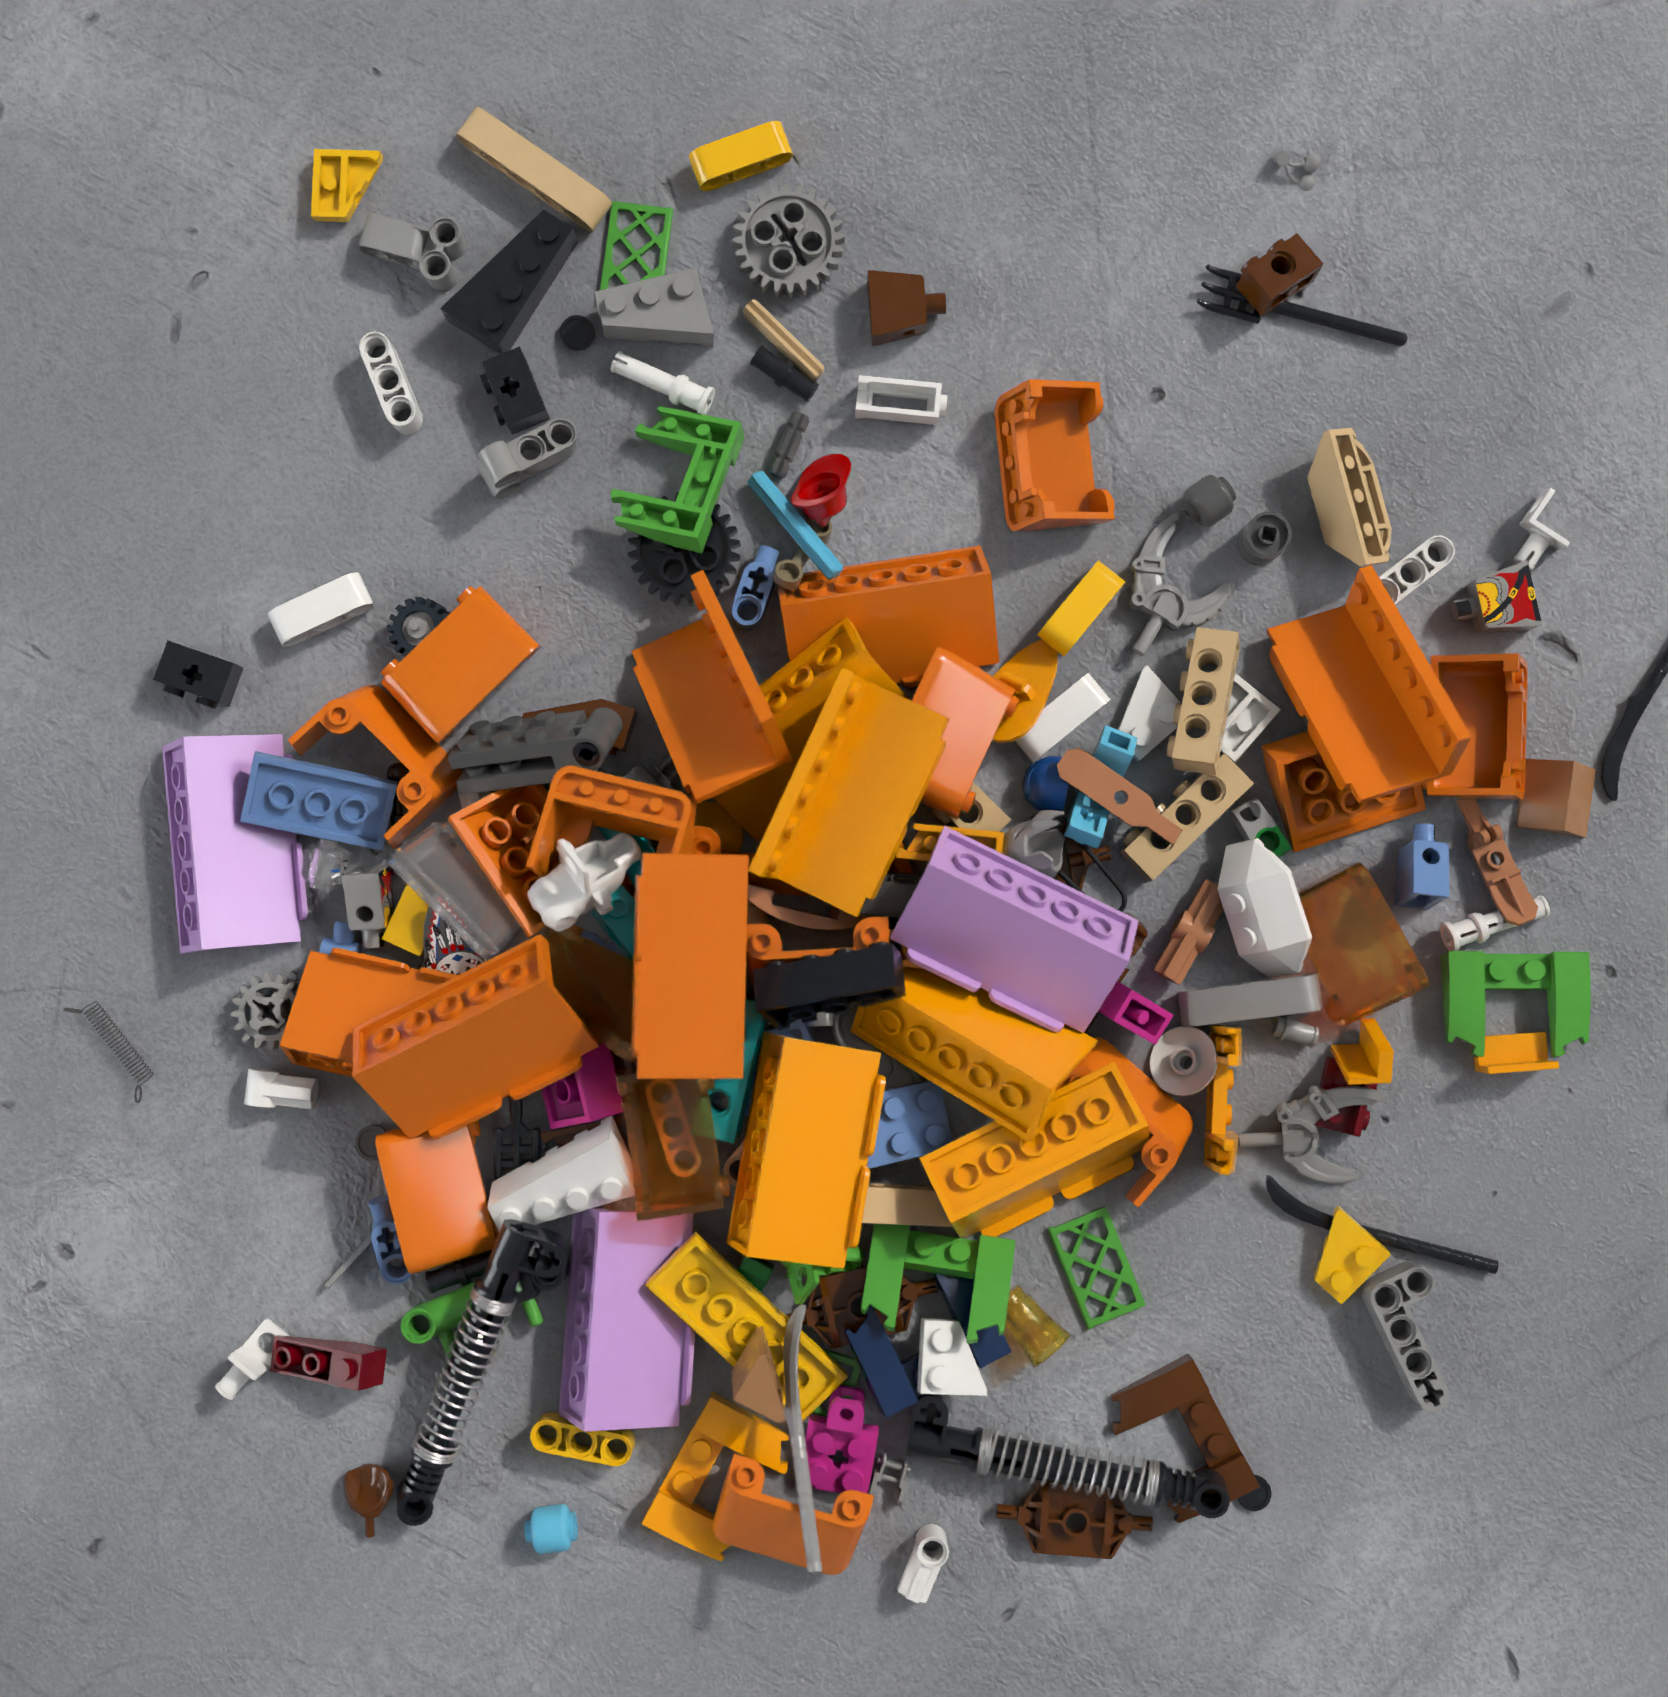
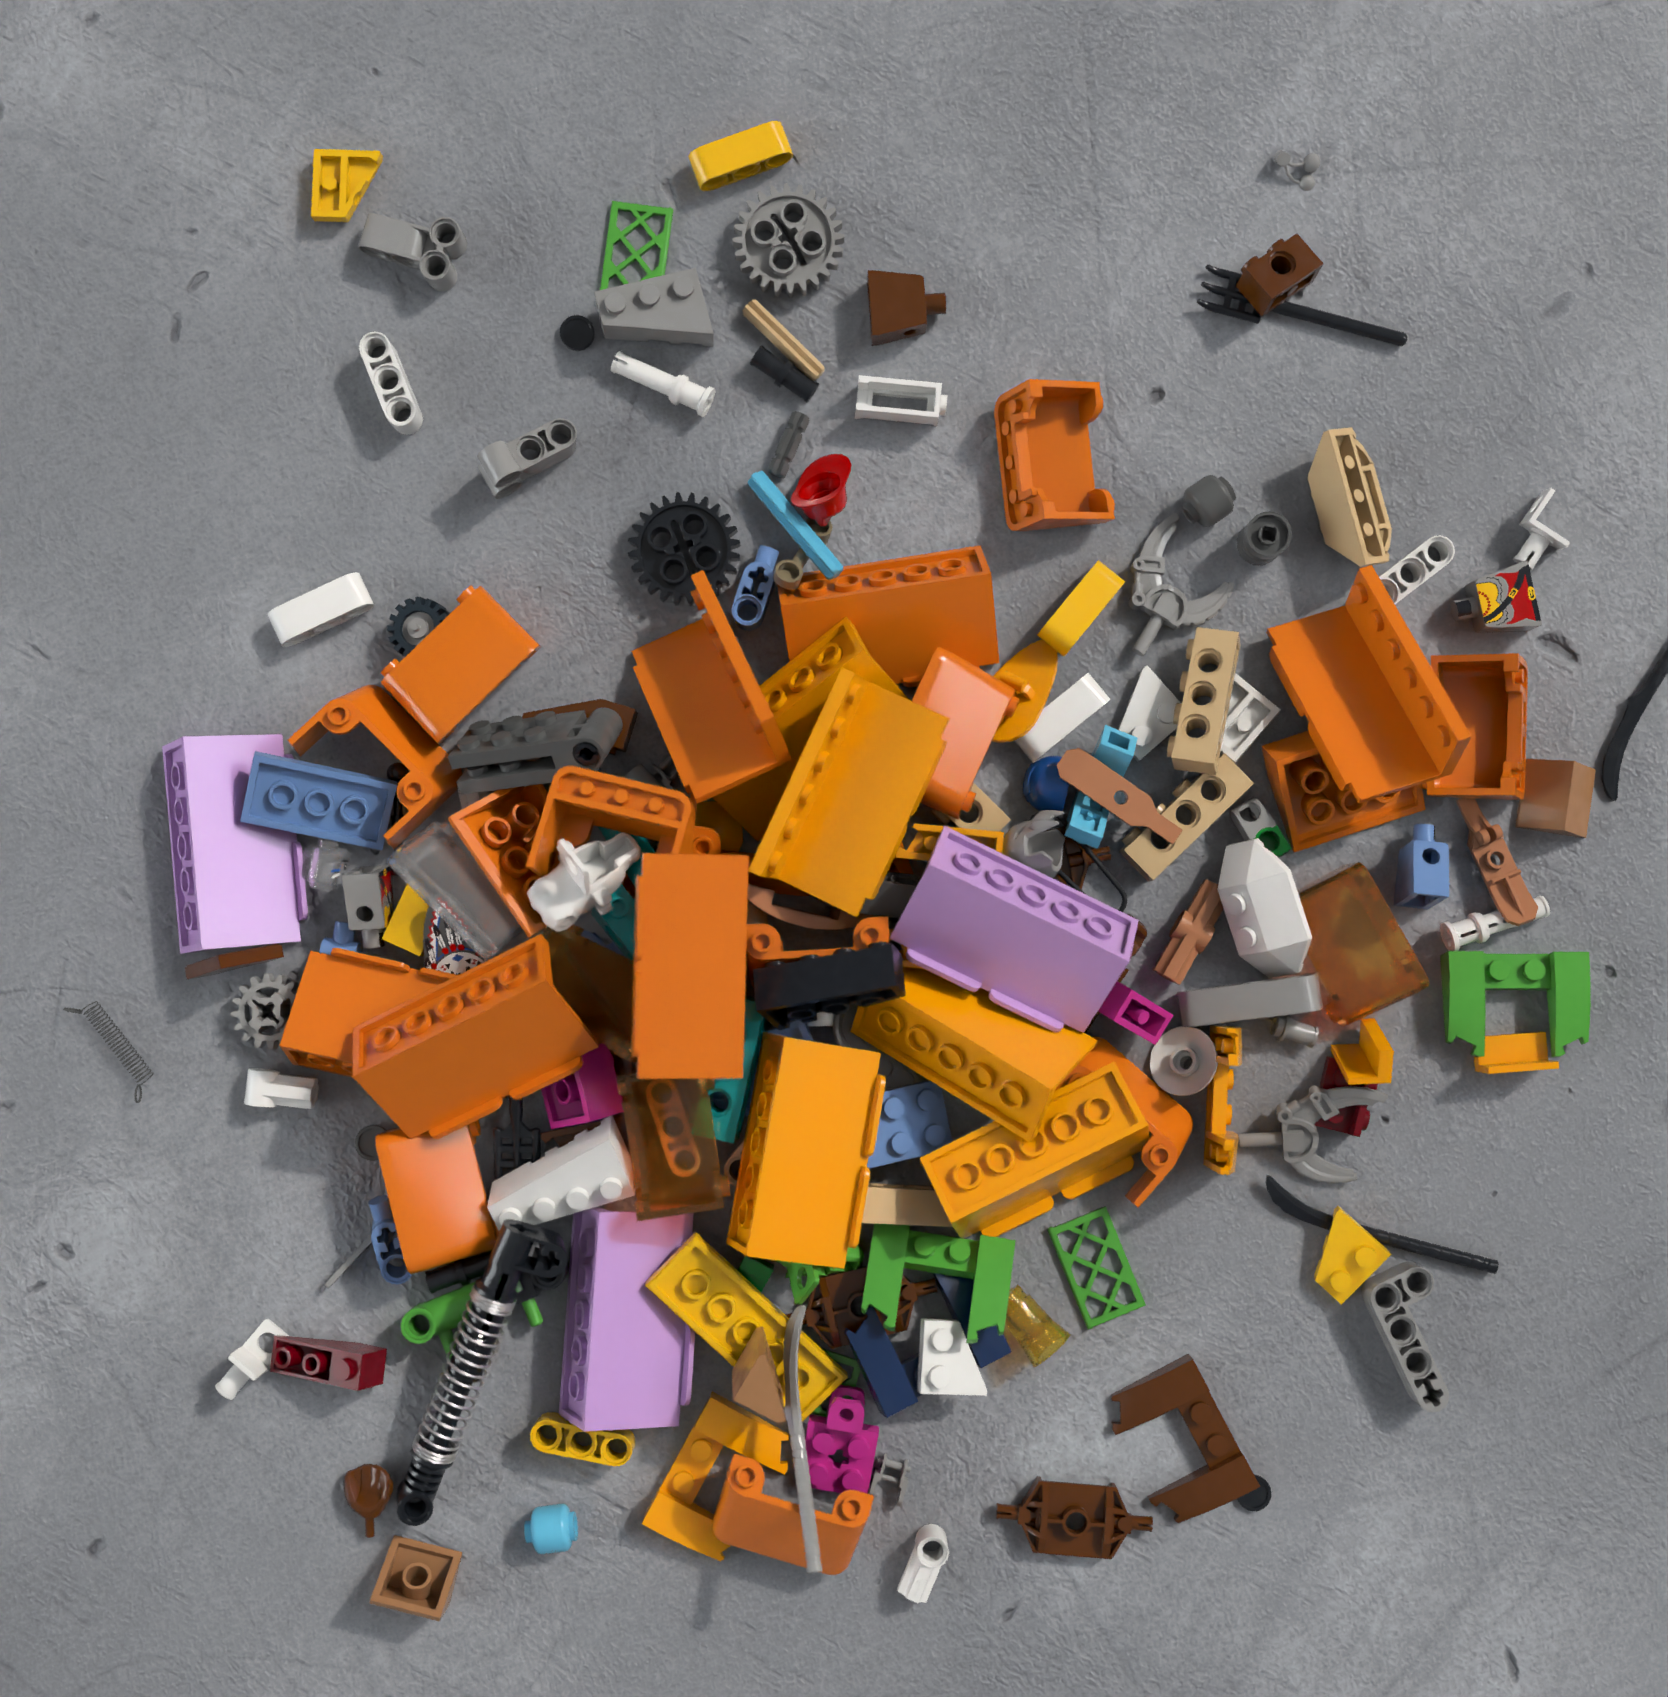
black brick [153,640,244,709] -> none
black wedge [440,210,578,354] -> none
tan beam [456,107,612,233] -> none
black brick [480,346,550,434] -> none
bright green wedge [610,406,745,553] -> none
black piece [906,1394,1230,1518] -> none
none -> reddish brown tile [185,944,284,980]
none -> medium nougat slope [370,1535,462,1621]

